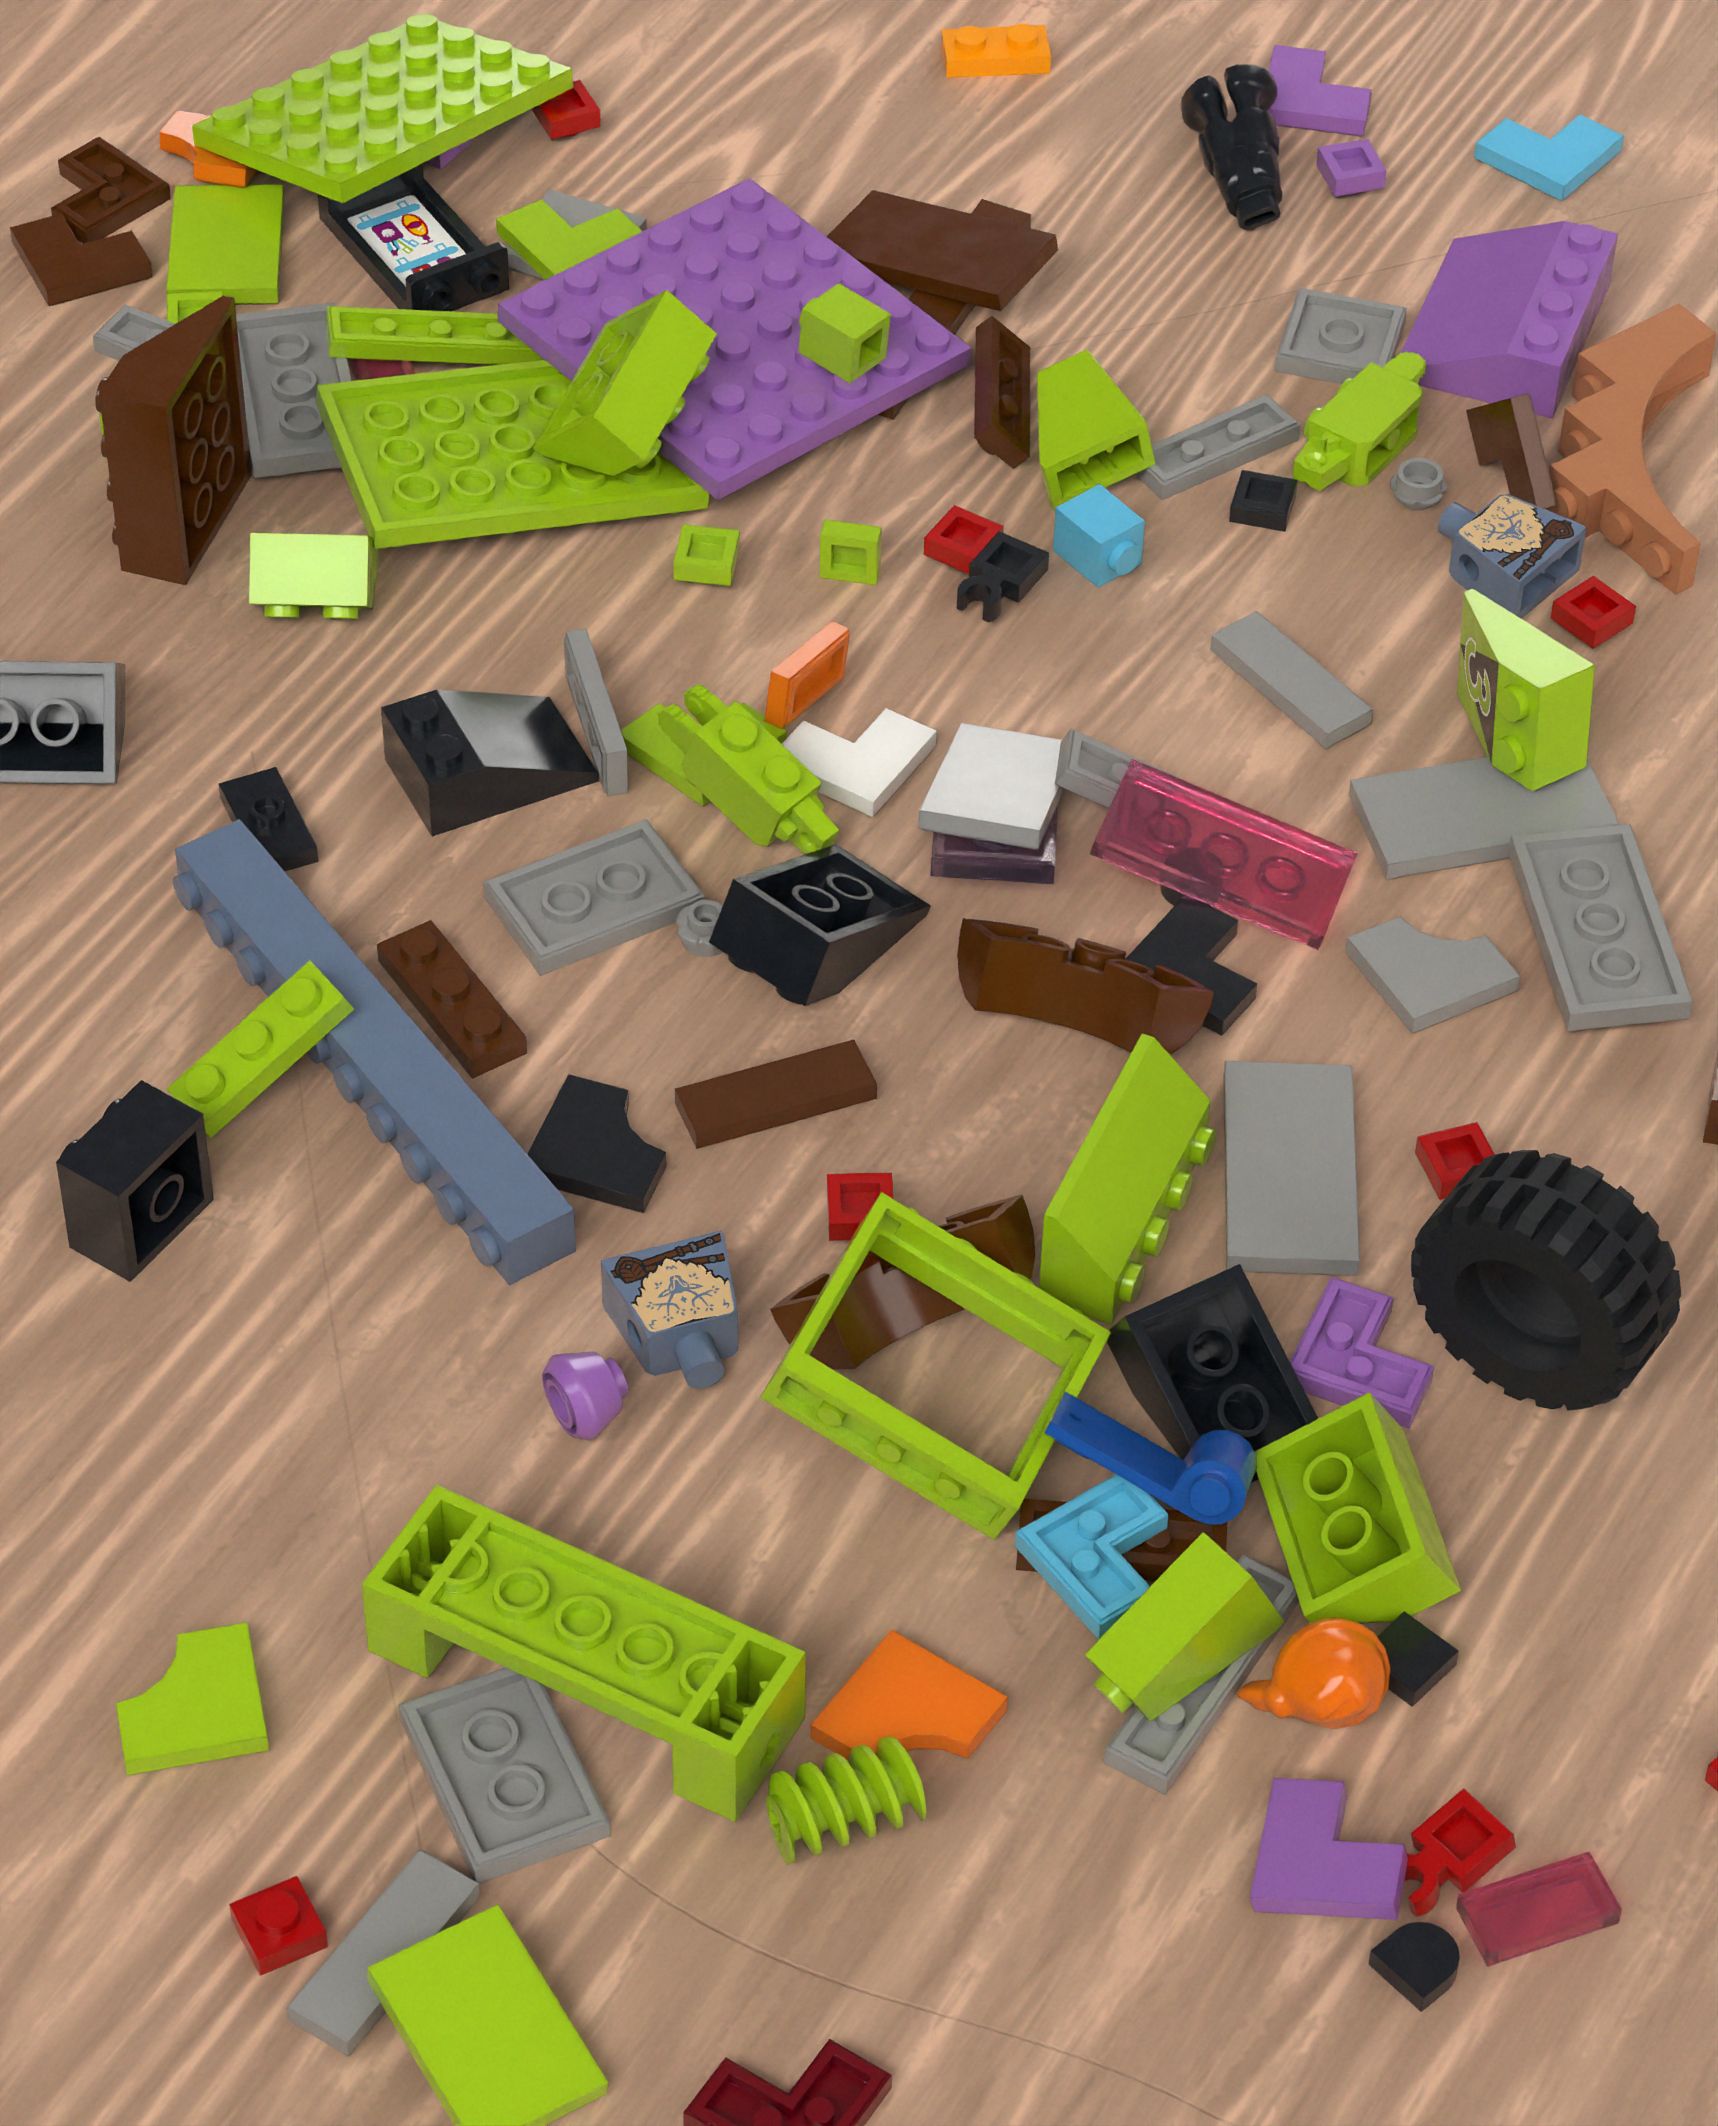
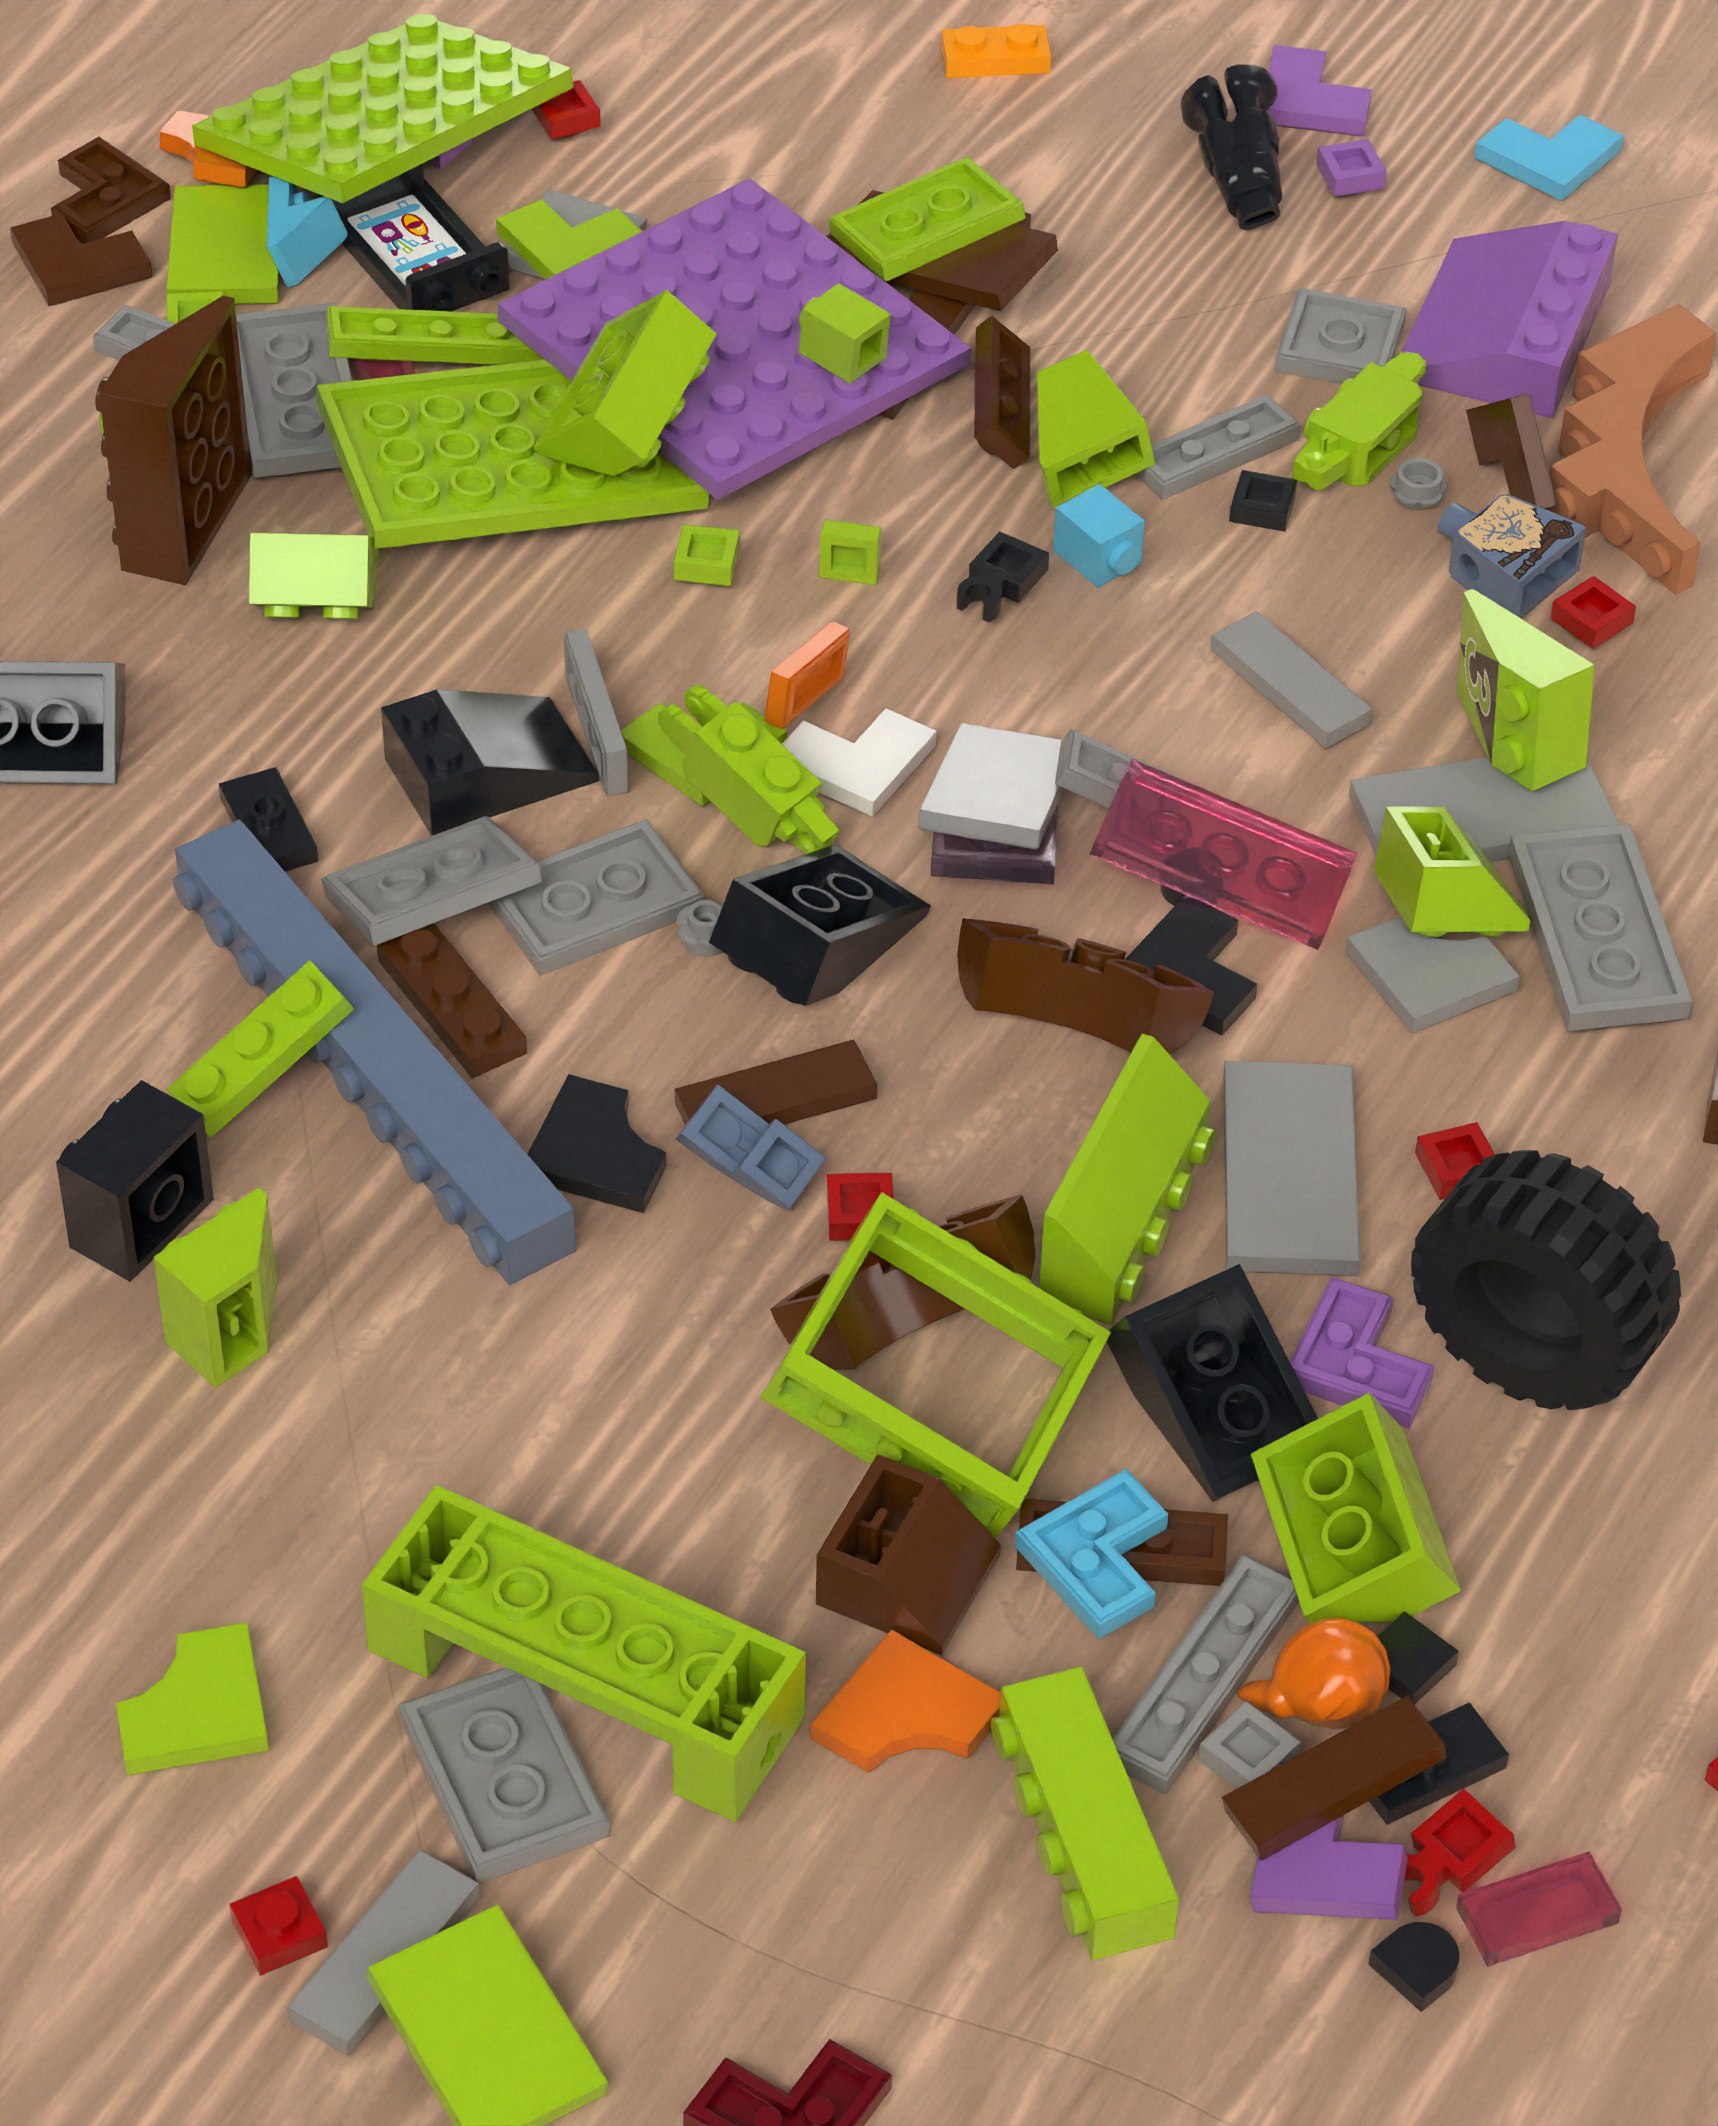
medium lavender cone [542,1352,628,1440] -> none
sand blue torso [601,1230,738,1389] -> none
lime piece [766,1735,927,1865] -> none
red plate [924,505,1004,574] -> none
blue door [1045,1392,1257,1524] -> none
lime slope [1085,1532,1285,1722] -> none
none -> lime slope [153,1187,277,1388]
none -> medium azure slope [267,176,347,288]
none -> light grey tile [321,816,542,946]
none -> sand blue slope [675,1085,826,1210]
none -> reddish brown slope [816,1454,1001,1655]
none -> lime tile [828,156,1026,282]
none -> lime brick [991,1666,1179,1961]
none -> light grey plate [1198,1701,1301,1789]
none -> reddish brown tile [1222,1696,1447,1860]
none -> black plate [1369,1702,1509,1825]
none -> lime slope [1373,807,1531,937]

